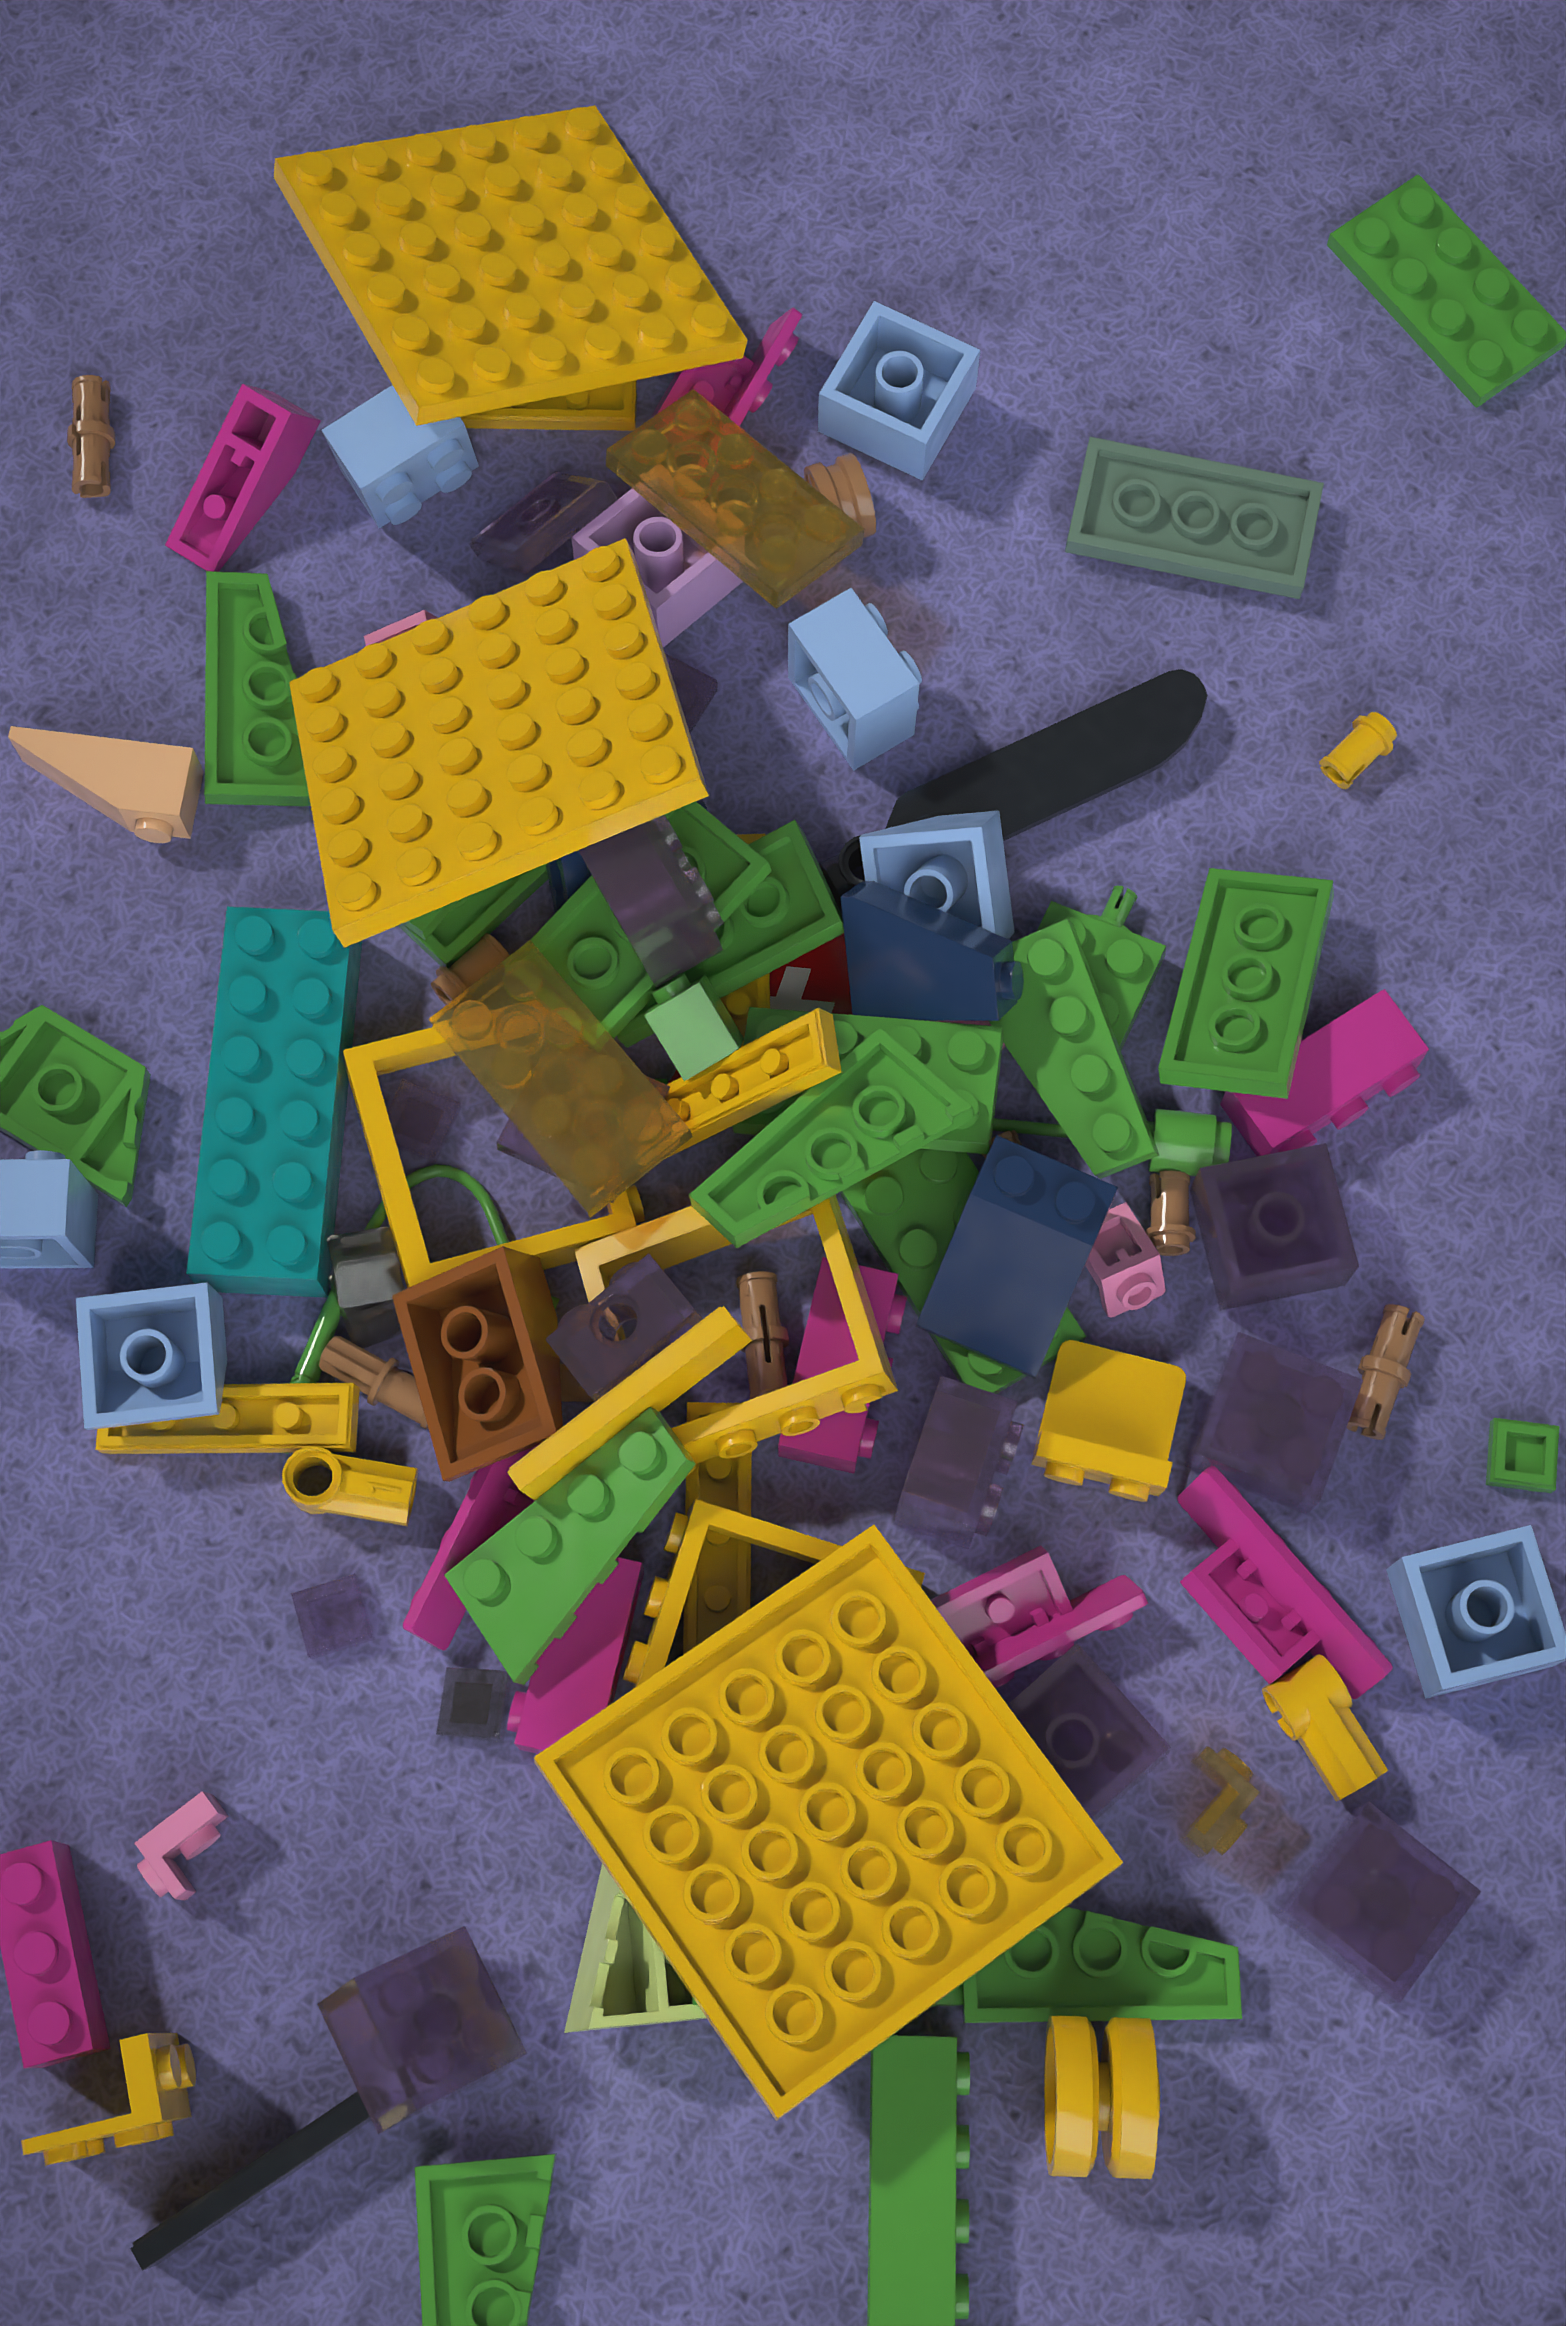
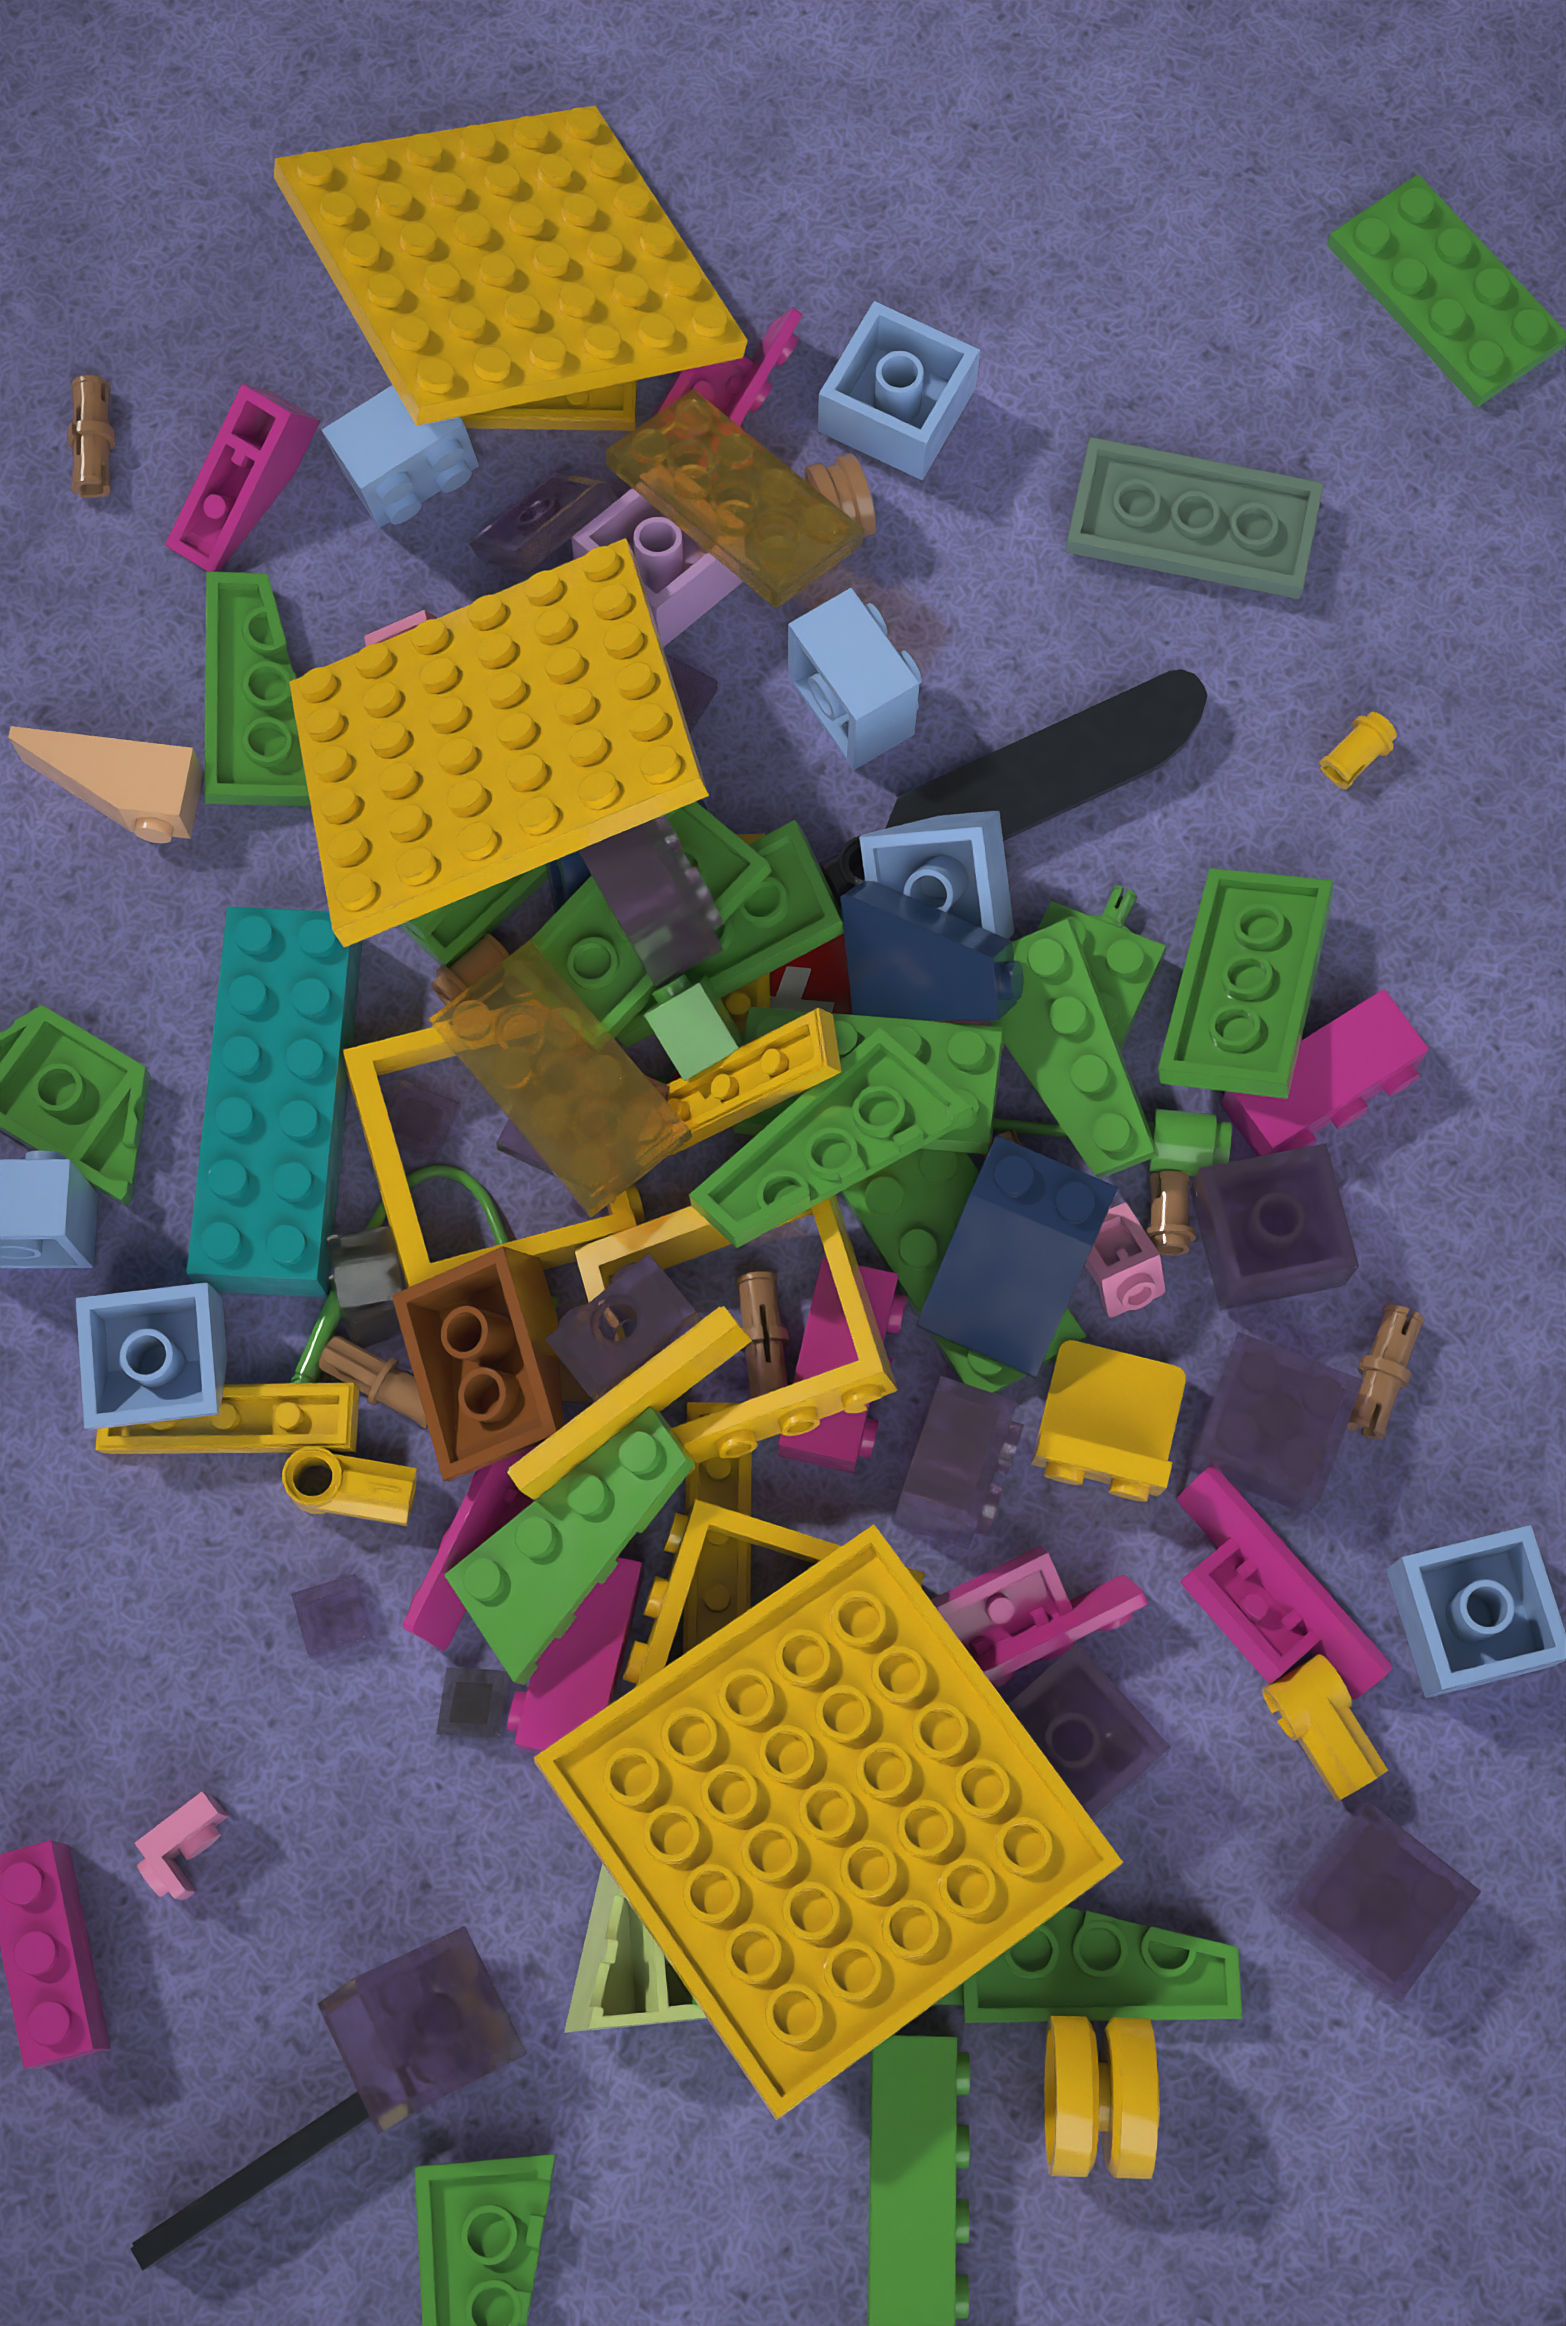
yellow bracket [21,2033,196,2166] -> none
clear yellow bracket [1178,1746,1260,1858] -> none
bright green tile [1486,1418,1559,1493] -> none

